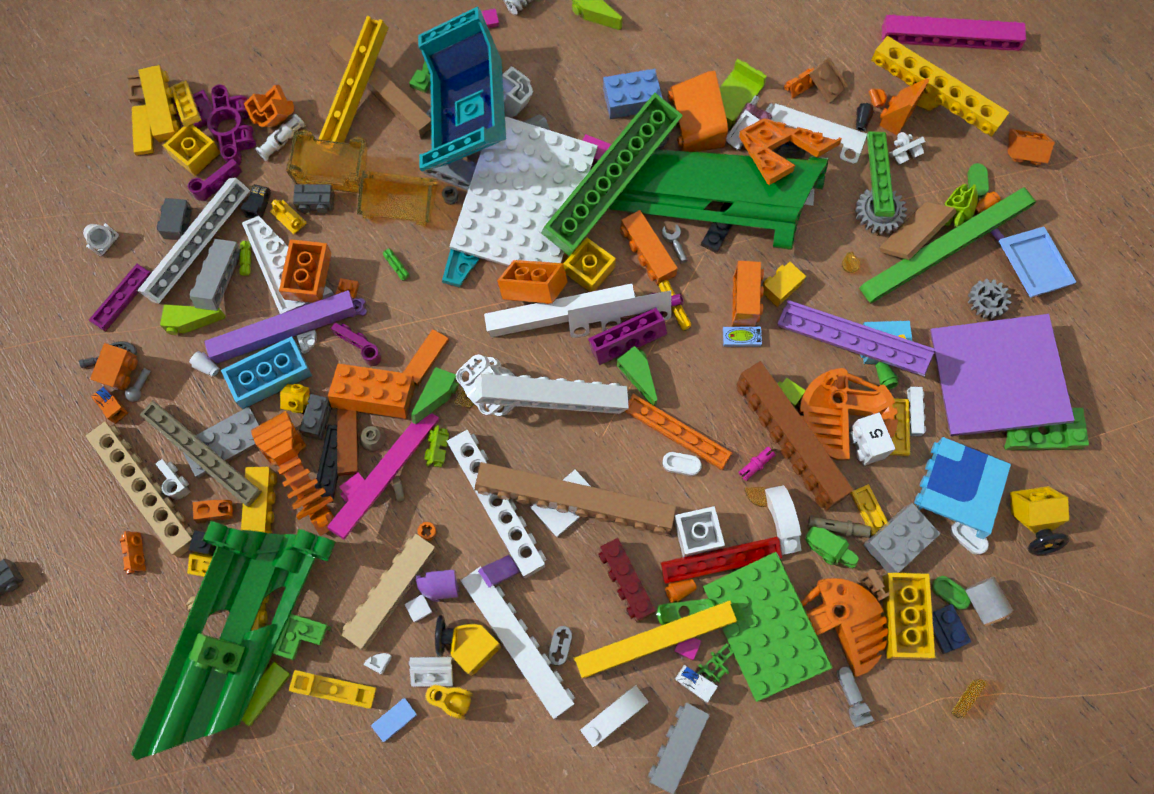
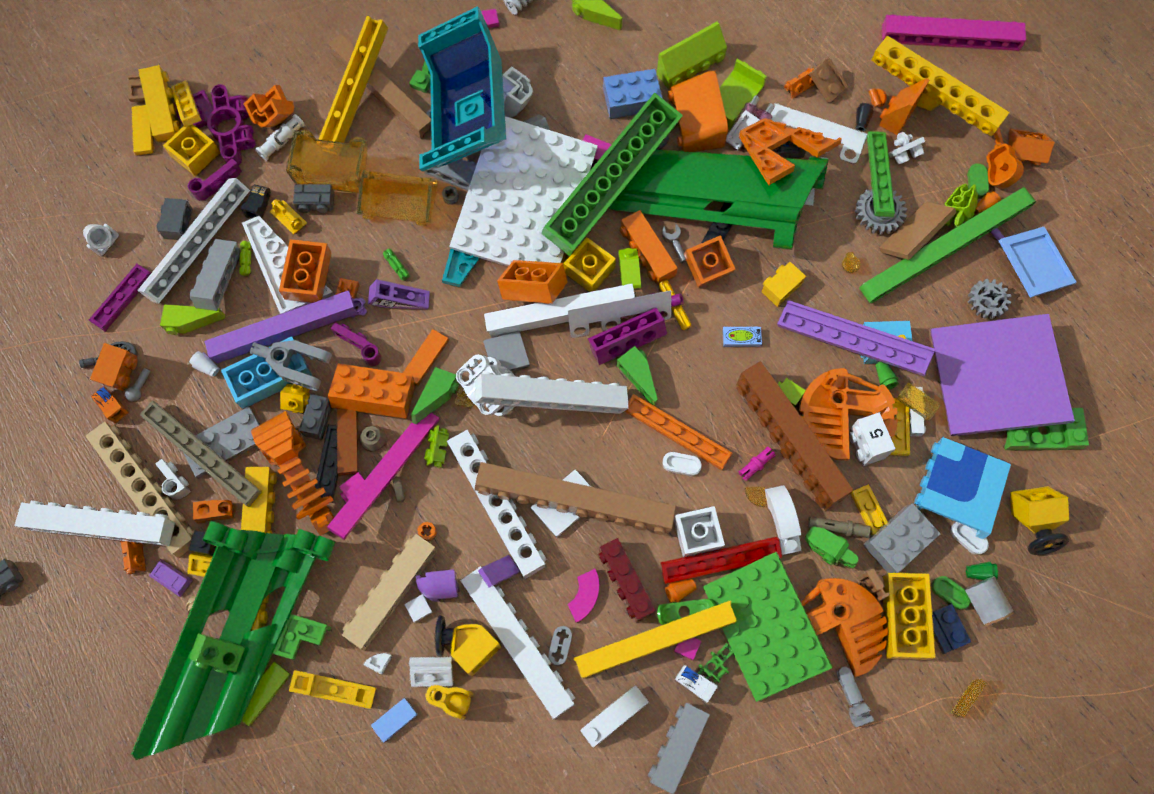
white tile [297,330,317,354] -> none
orange brick [732,261,764,327] -> none
none -> white brick [14,501,175,546]
none -> medium lavender tile [149,559,193,597]
none -> light grey piece [250,340,332,391]
none -> medium lavender slope [368,279,430,309]
none -> light grey tile [483,331,530,372]
none -> dark pink tile [568,569,599,623]
none -> lime slope [618,248,641,289]
none -> lime slope [657,22,727,89]
none -> orange brick [684,235,736,287]
none -> clear yellow tile [896,382,941,421]
none -> green cone [966,561,998,580]
none -> orange piece [987,127,1024,189]

